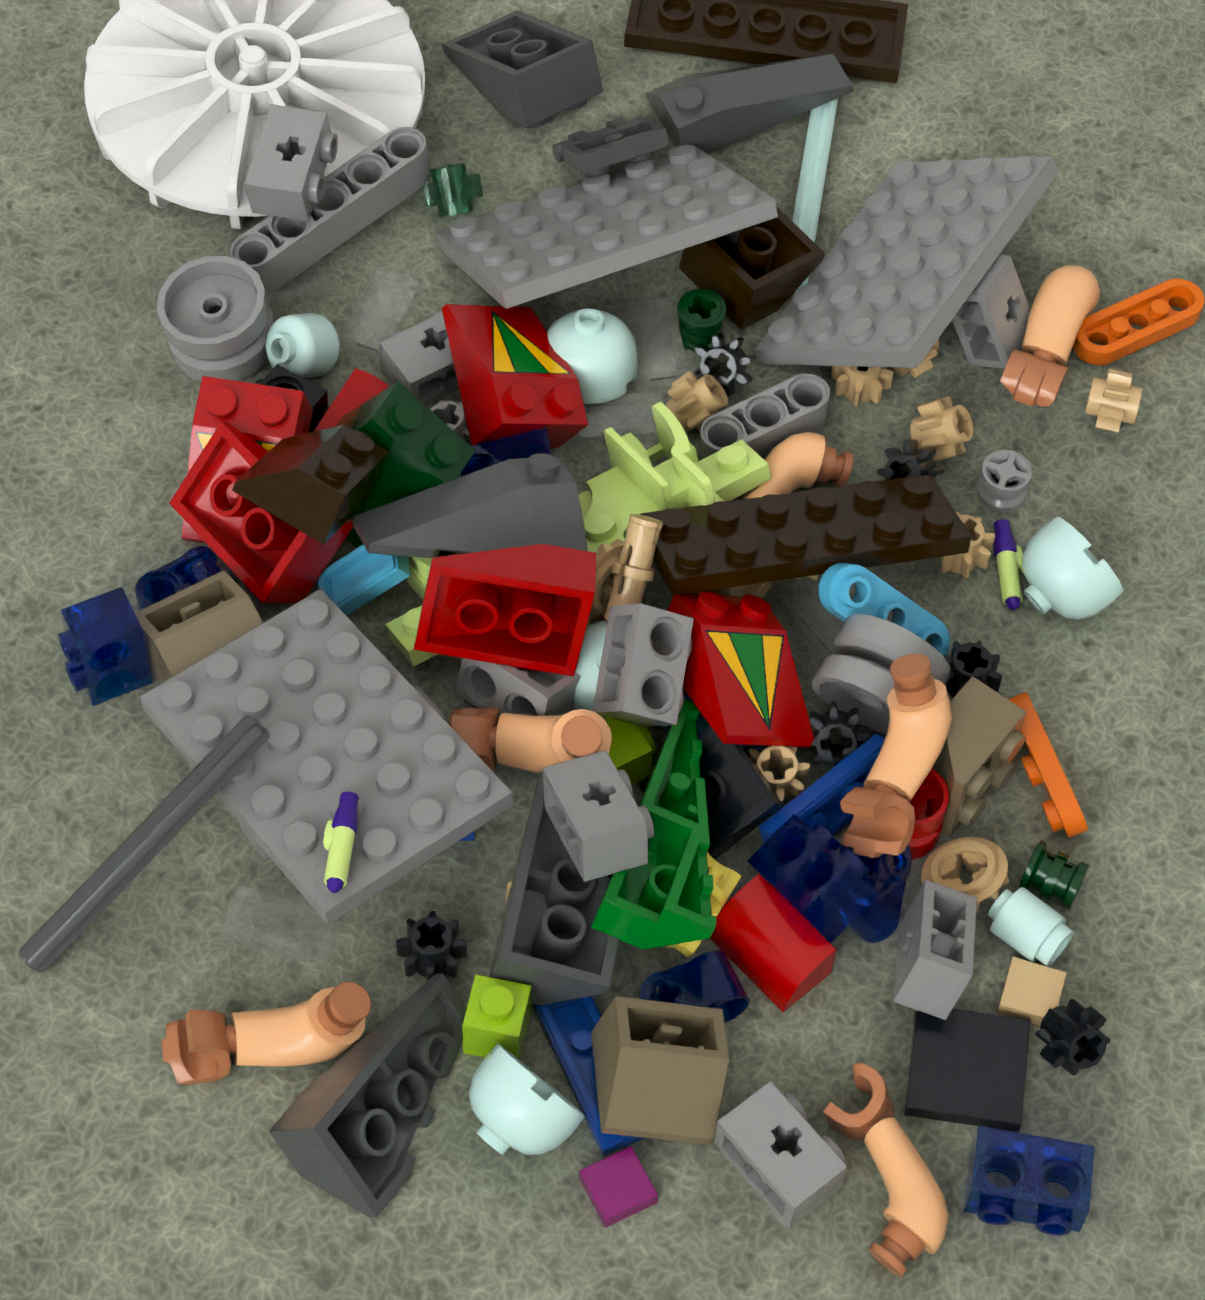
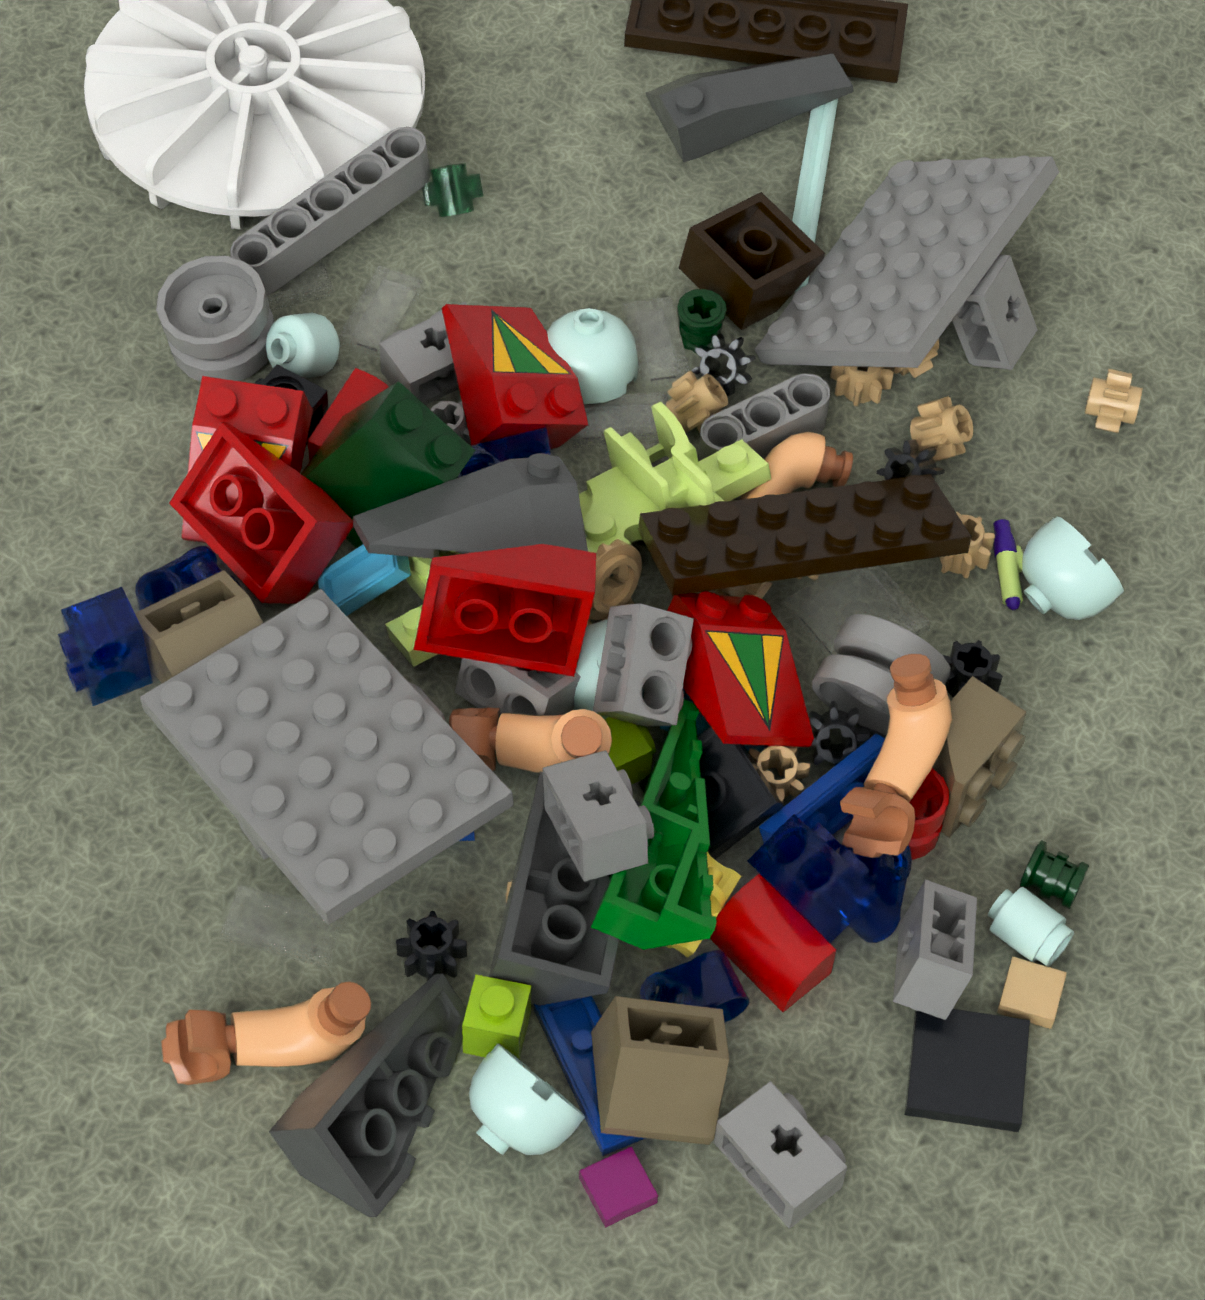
dark grey axle [19,715,270,973] -> none
dark brown slope [232,425,389,545] -> none
light grey brick [244,104,338,221] -> none
piece [323,792,359,893] -> none
light grey plate [435,145,778,309] -> none
dark grey slope [442,10,603,128] -> none
dark grey plate [552,117,669,176] -> none
tan pin [604,514,663,620] -> none
medium azure plate [819,562,950,655] -> none
piece [823,1063,949,1278] -> none
tan gear [921,837,1009,912] -> none
clear blue brick [963,1126,1095,1236] -> none
light grey wheel [977,449,1032,513] -> none
light nougat piece [1000,265,1100,407] -> none
orange plate [1008,691,1089,839] -> none
black gear [1035,999,1111,1075] -> none
orange plate [1073,279,1205,365] -> none

